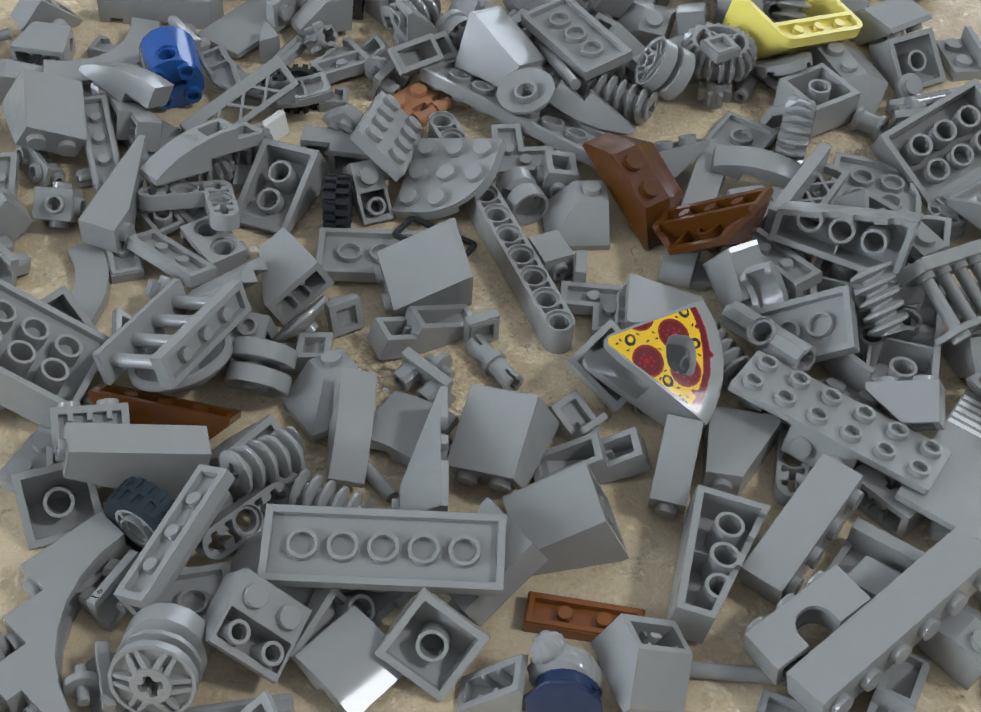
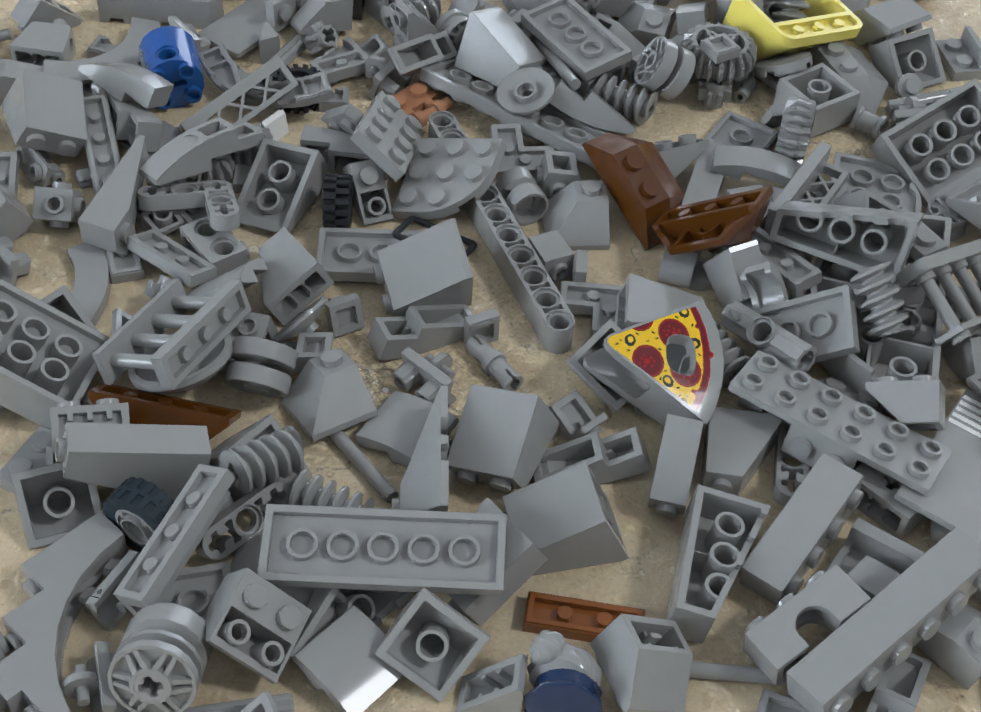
light grey slope [326,367,377,488] -> none

